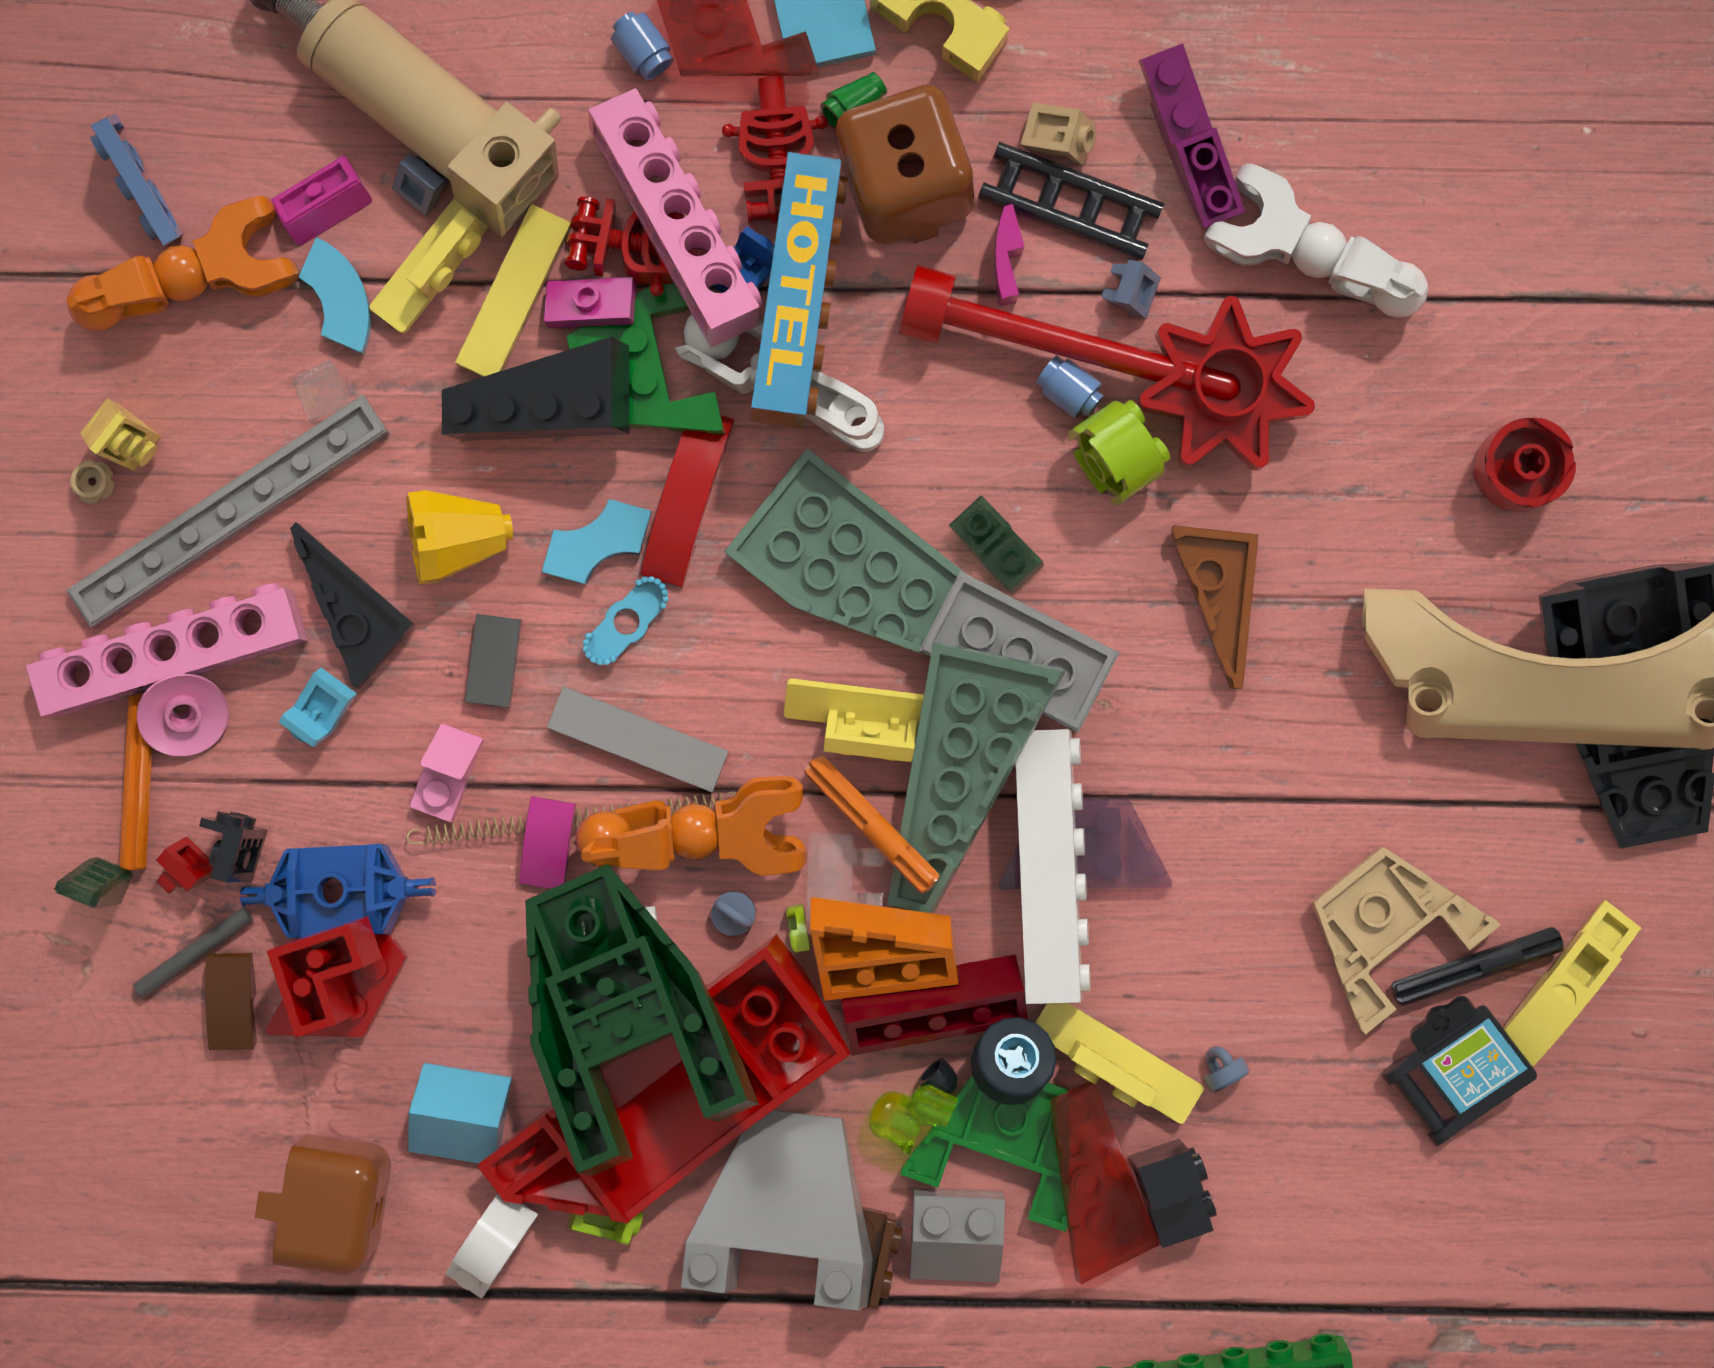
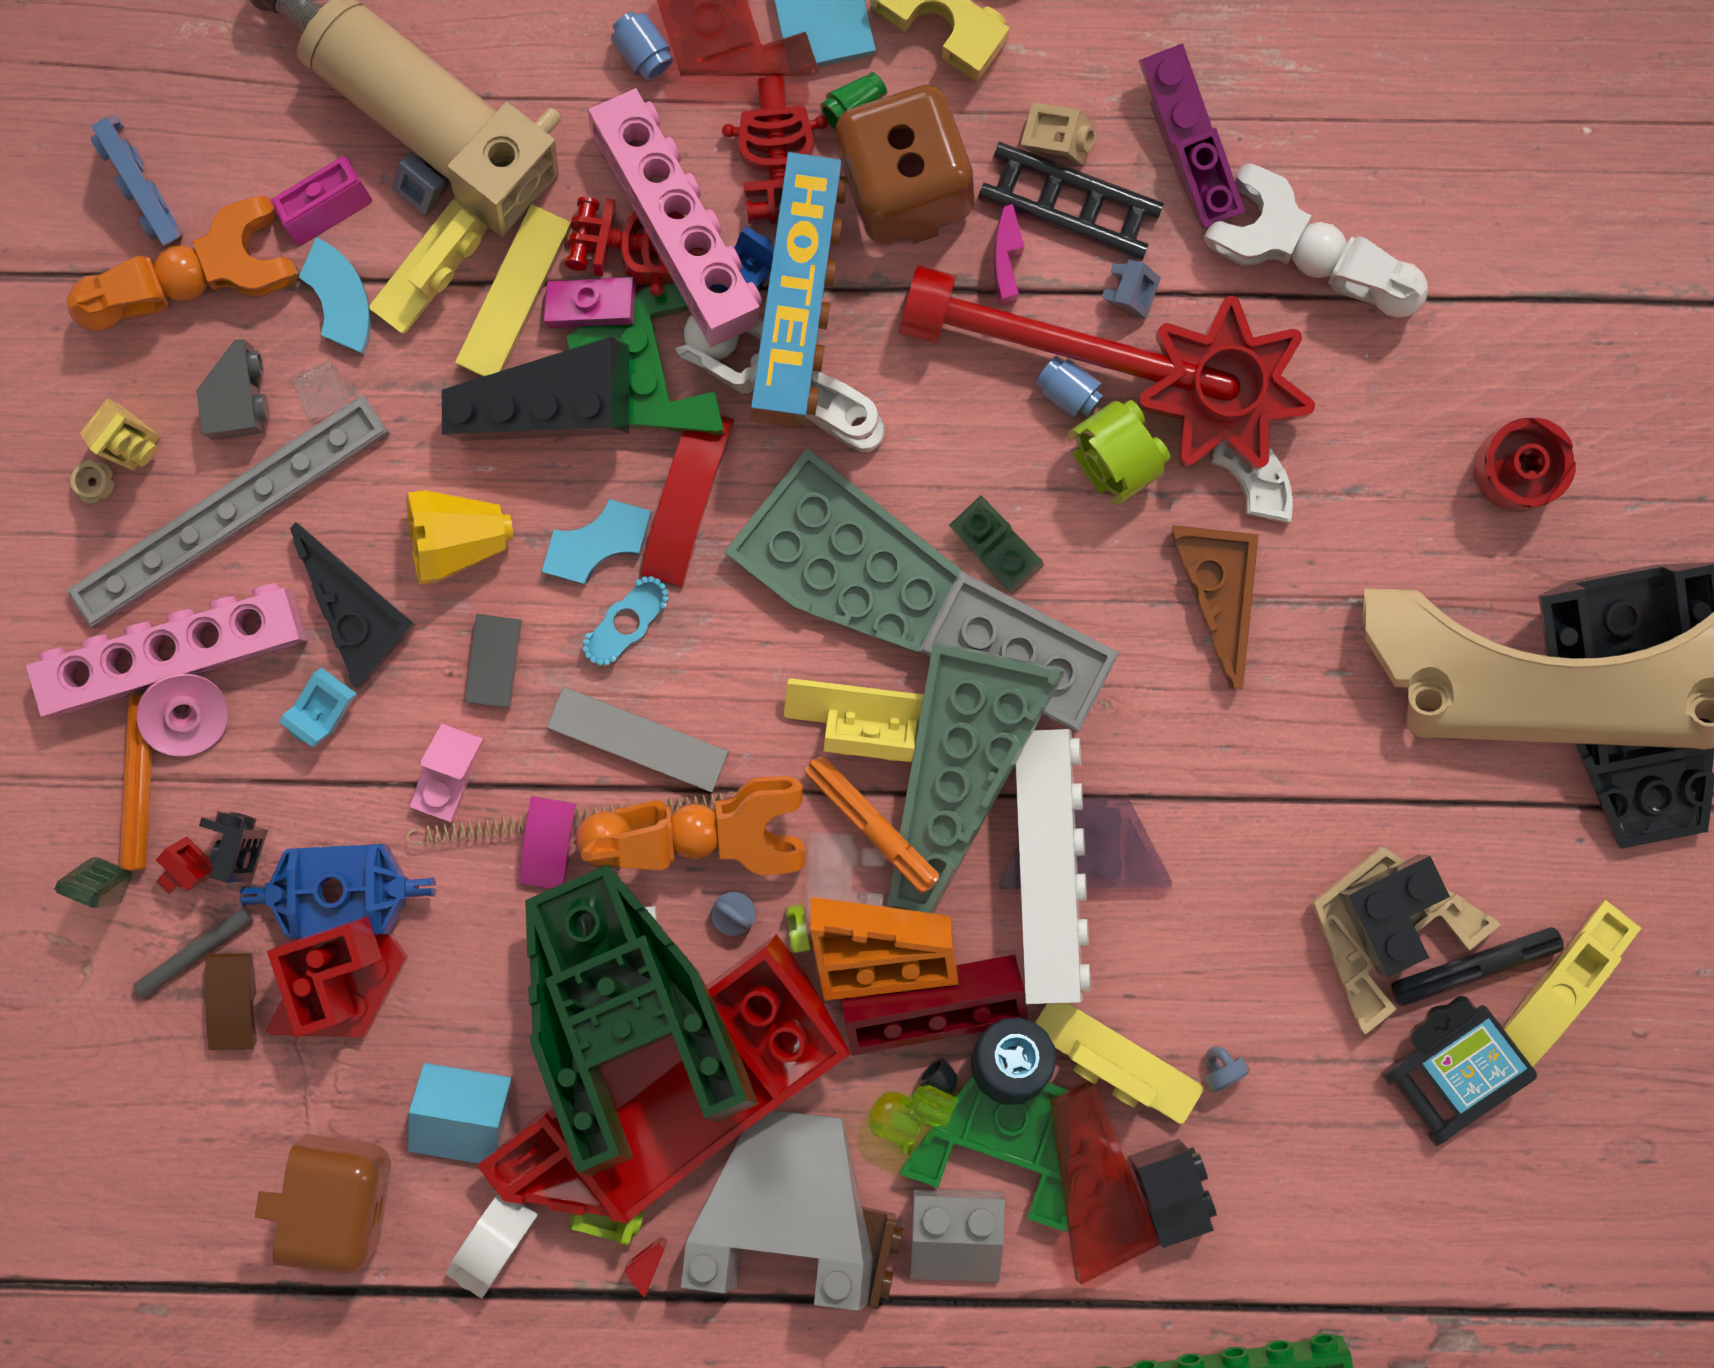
none -> dark grey slope [196,339,270,440]
none -> red slope [624,1237,667,1297]
none -> white tile [1211,442,1292,524]
none -> black brick [1339,854,1450,978]

